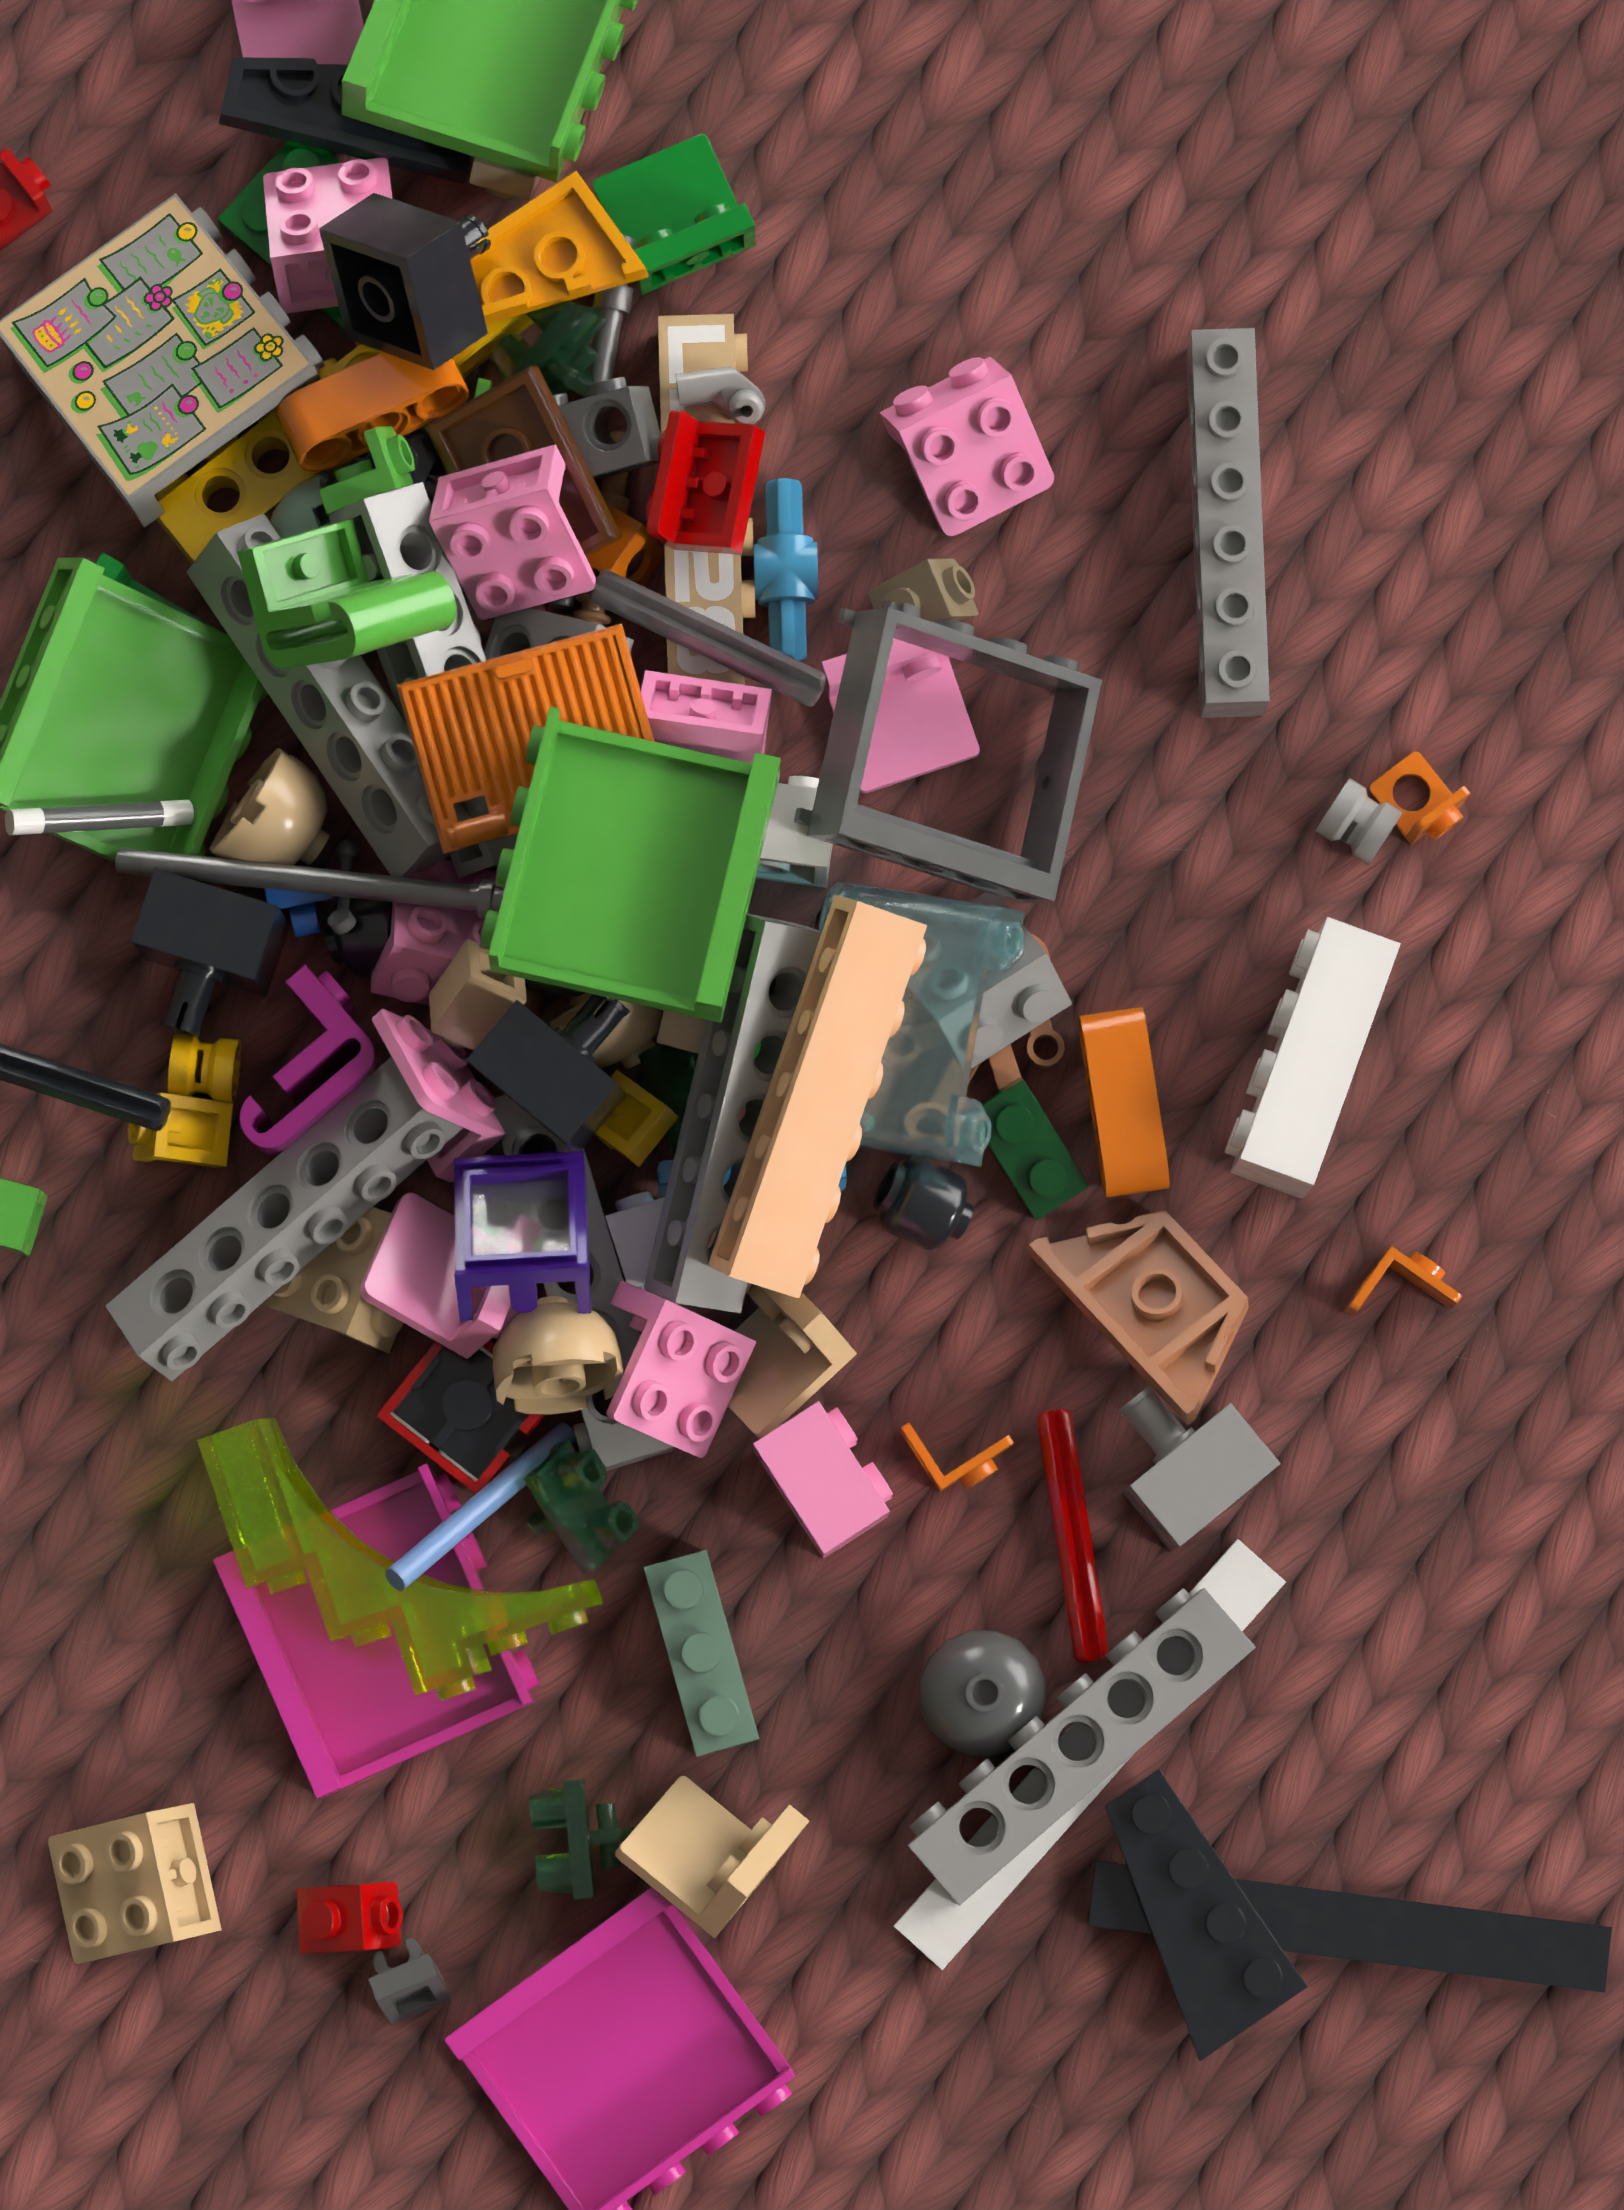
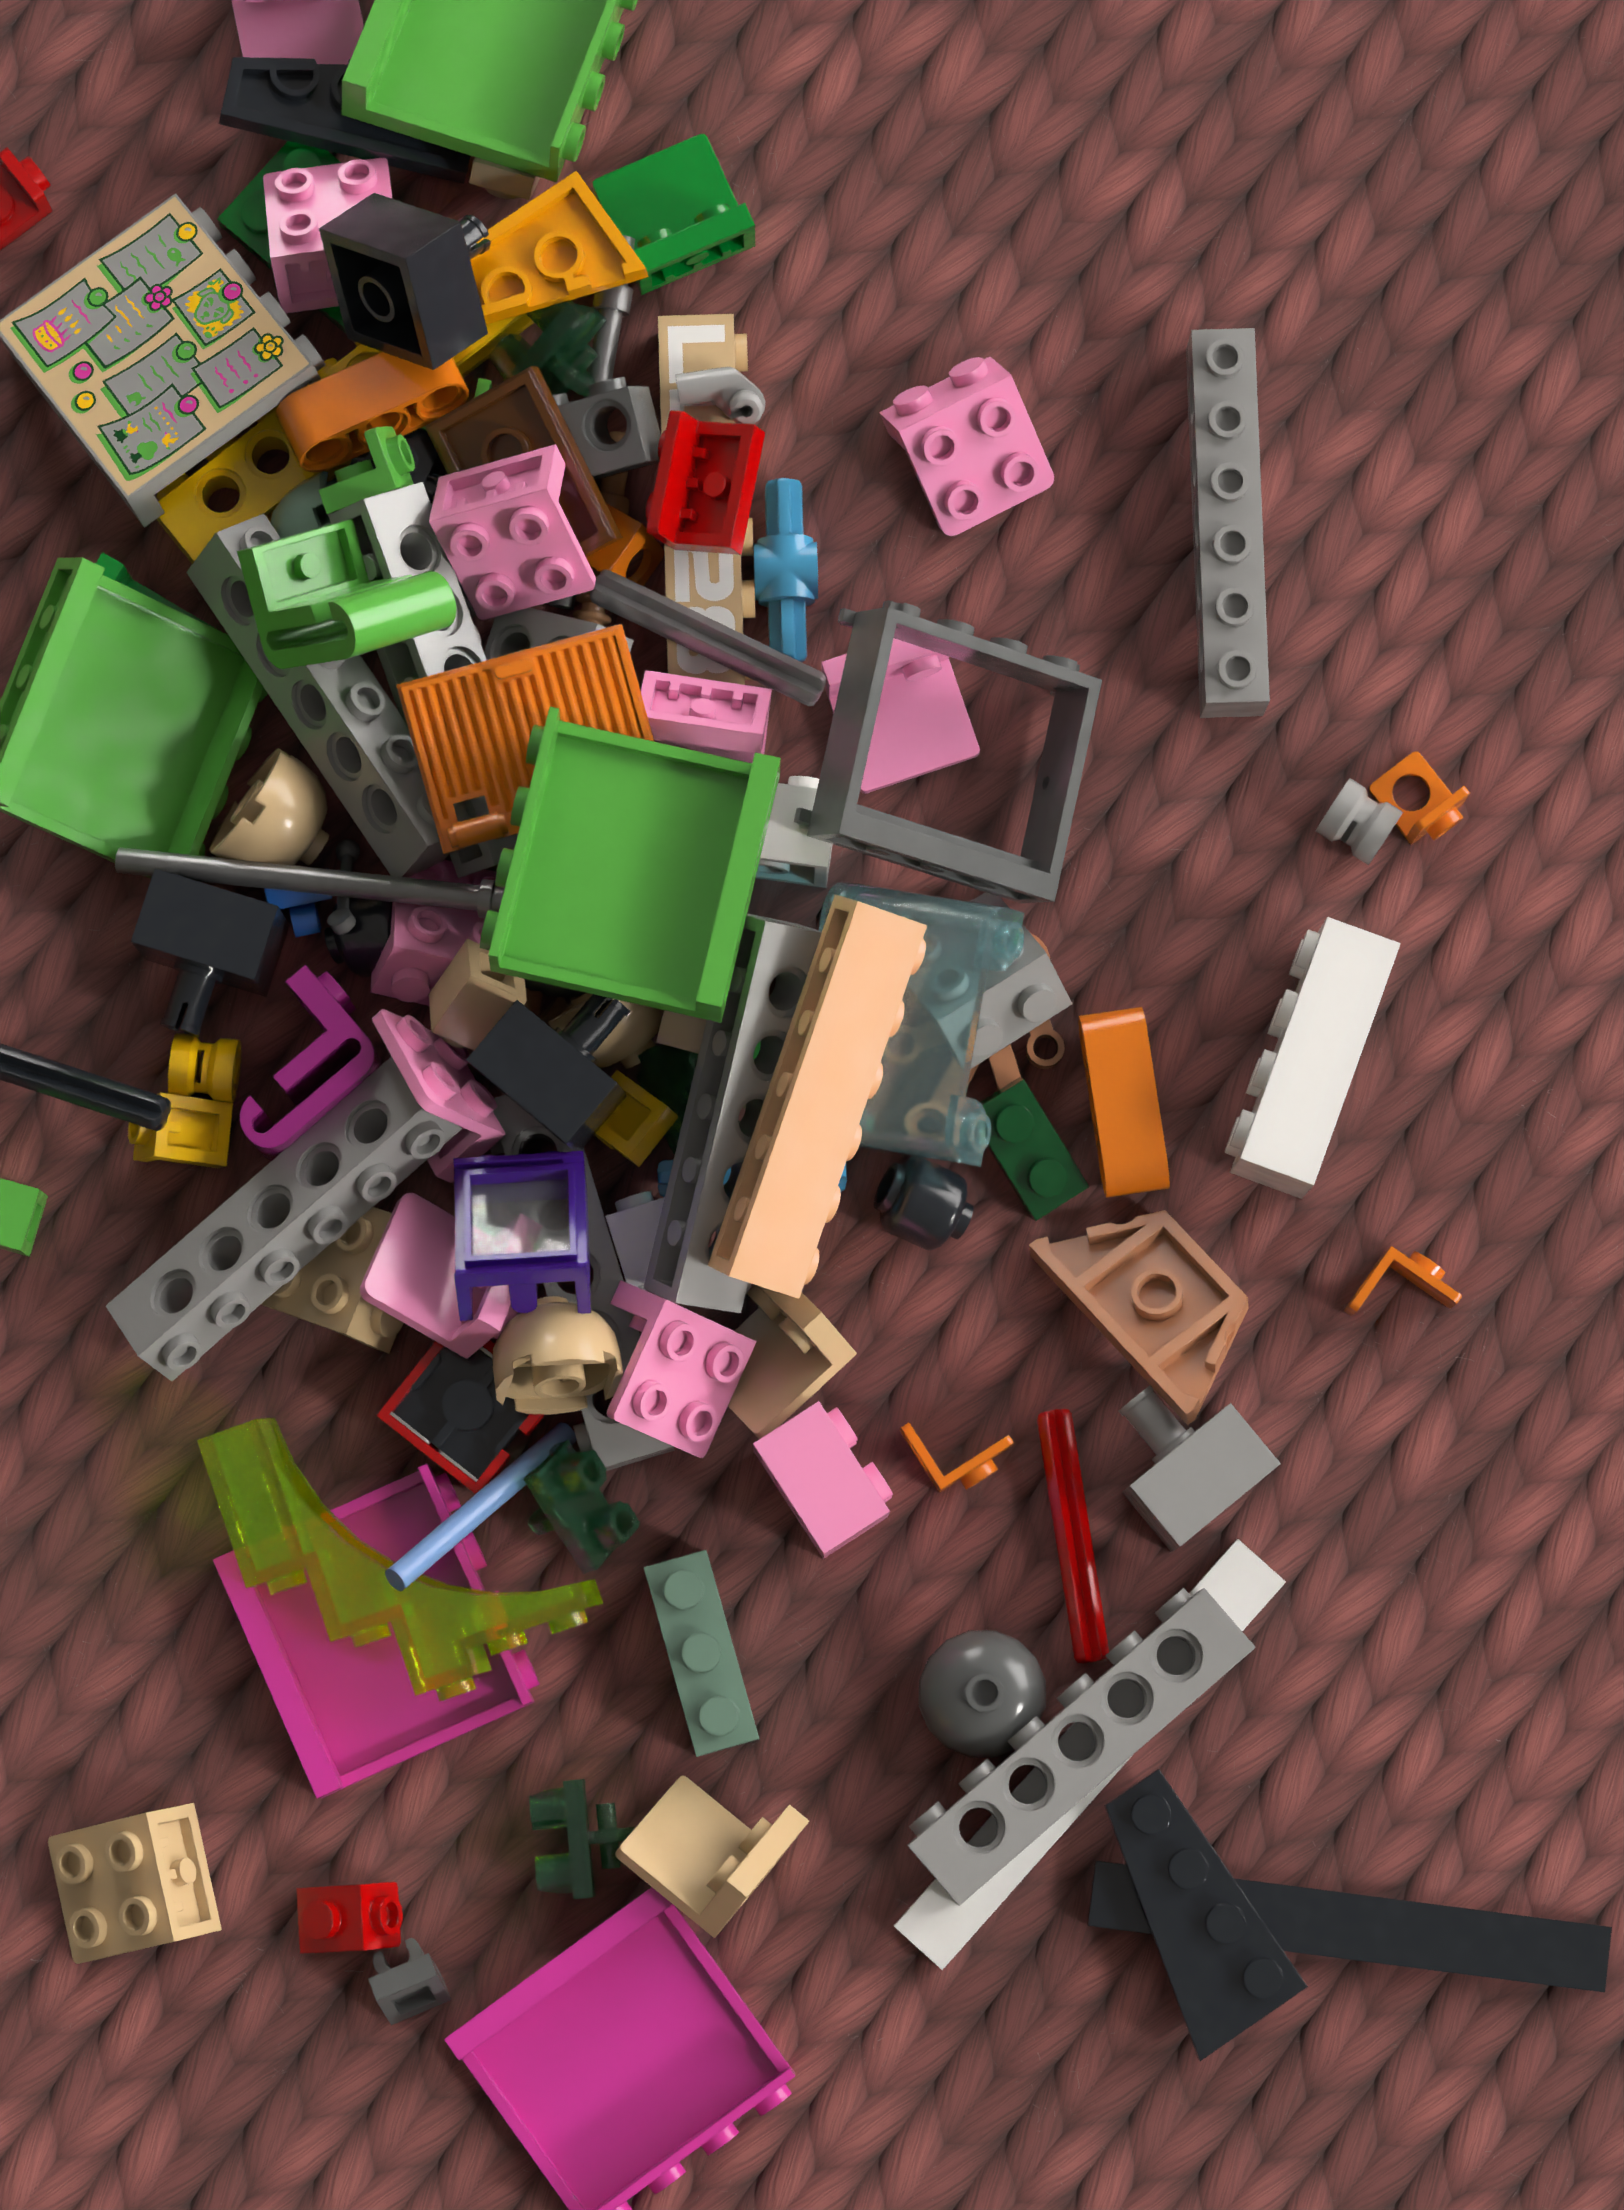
dark grey bar [5,800,194,835] -> none
dark tan bracket [867,559,978,623] -> none

